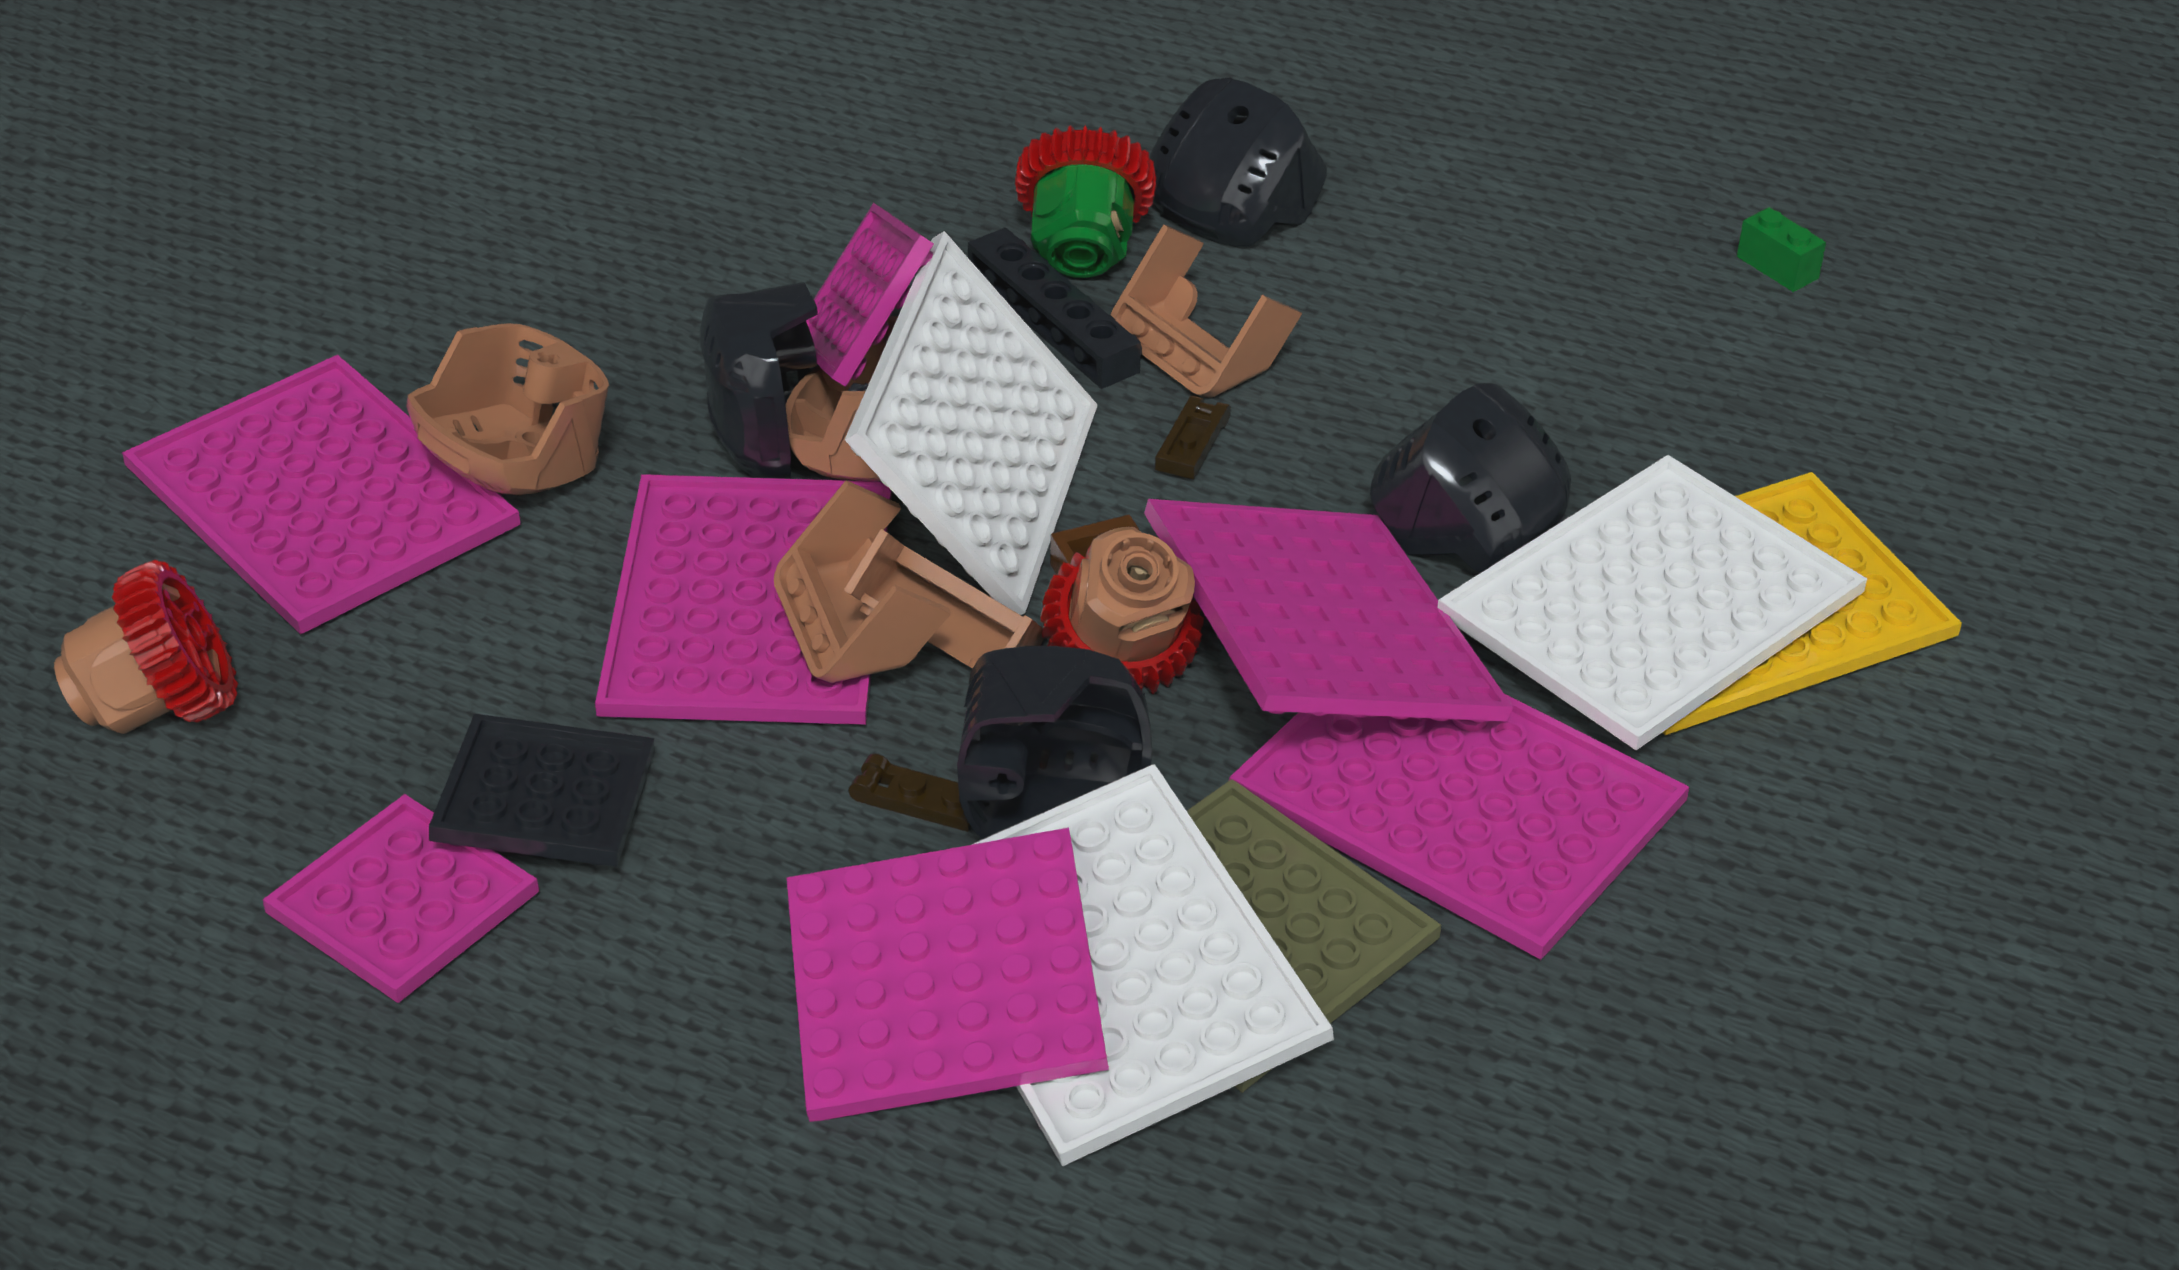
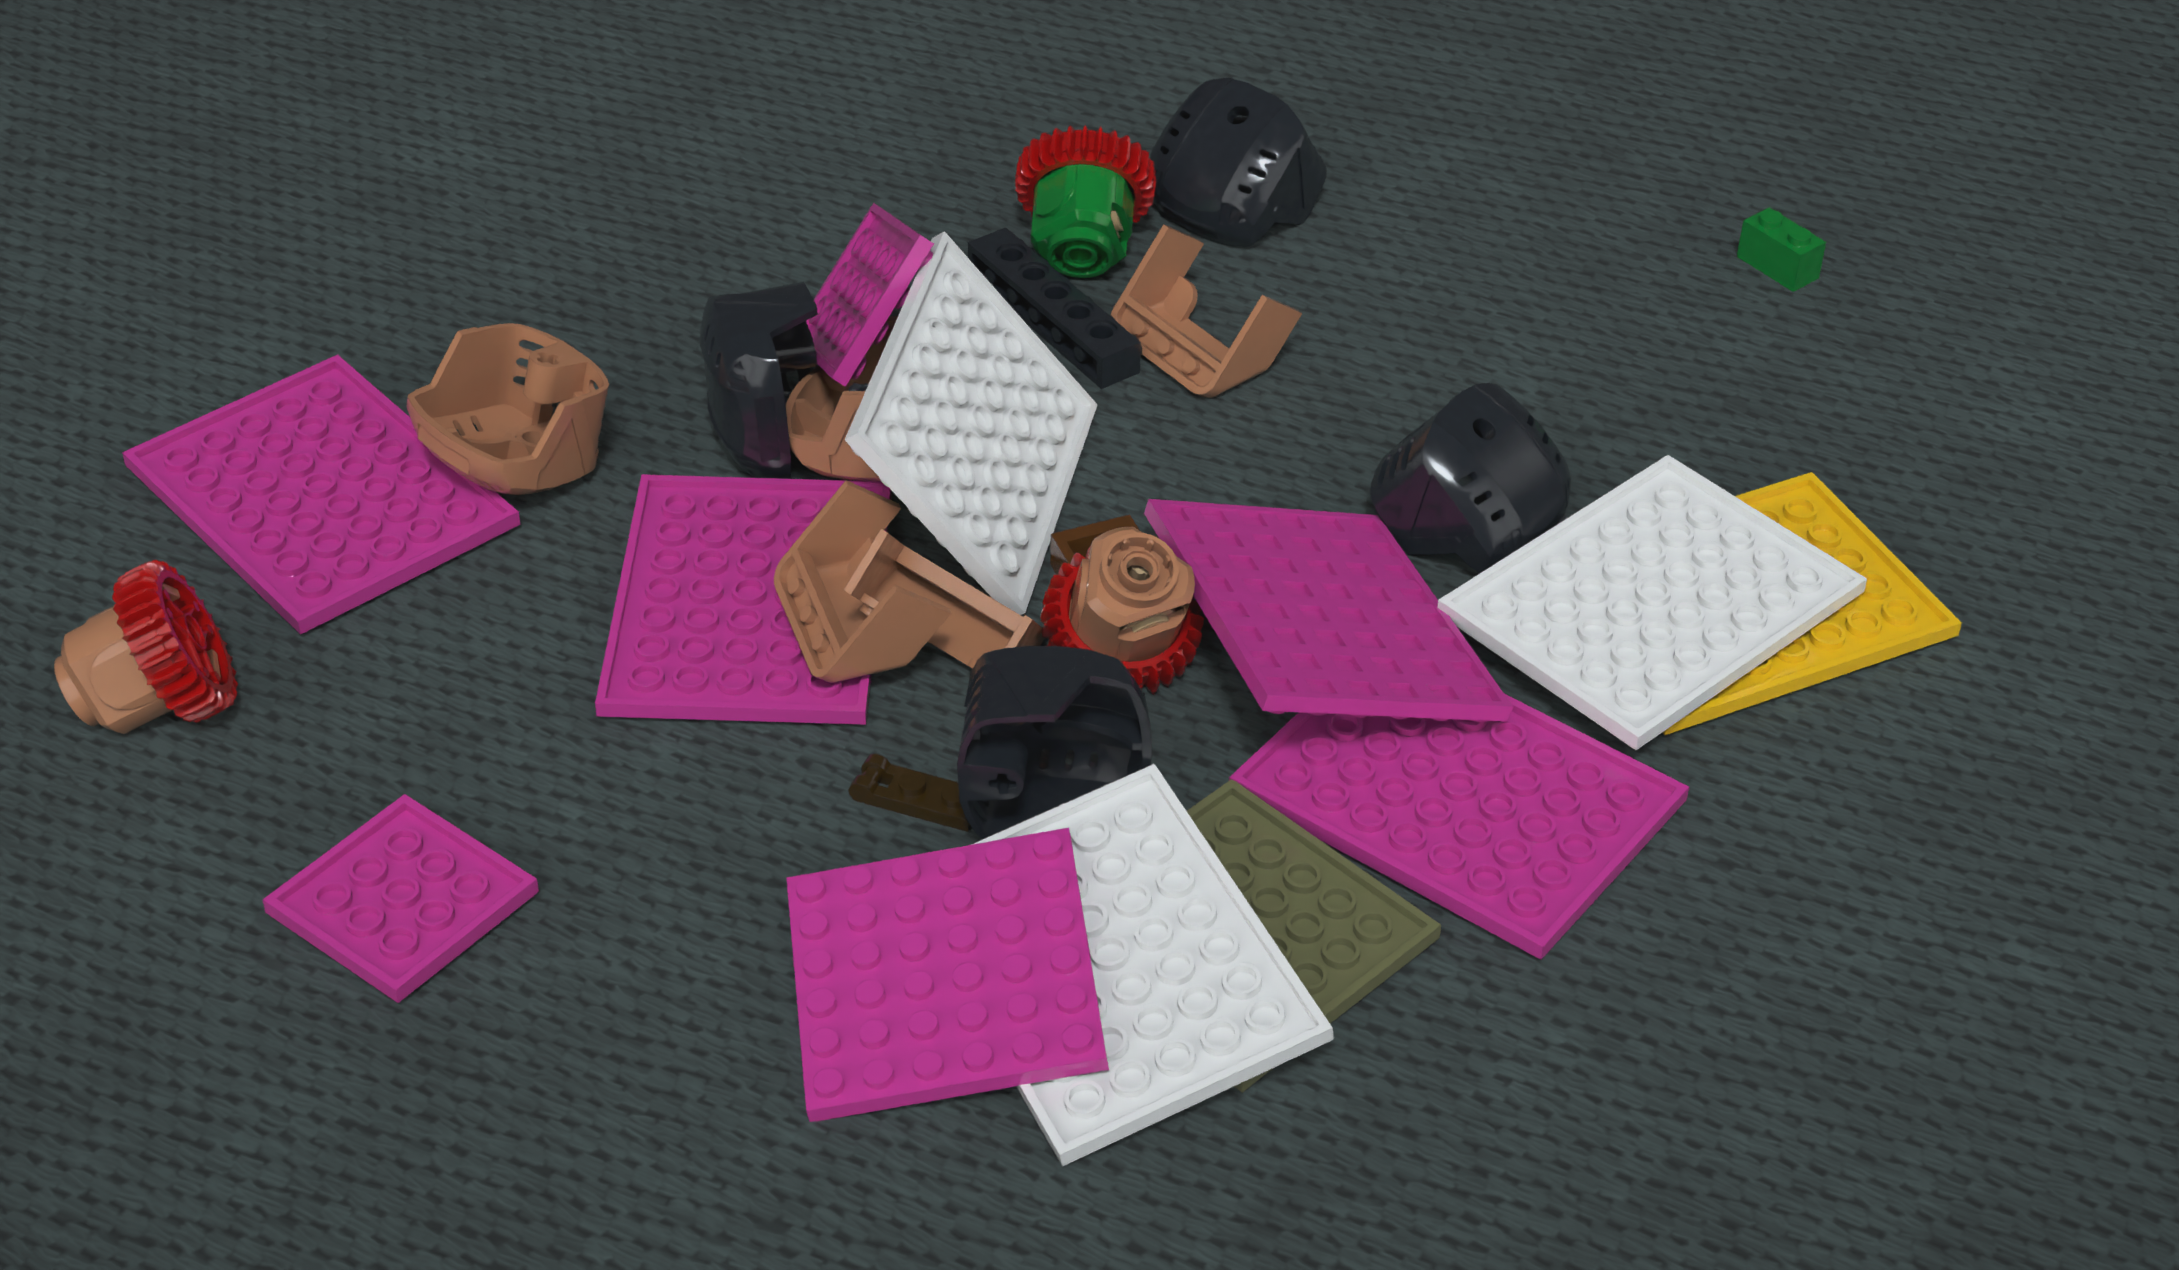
black plate [429,713,654,867] -> none
dark brown plate [1155,396,1231,479] -> none

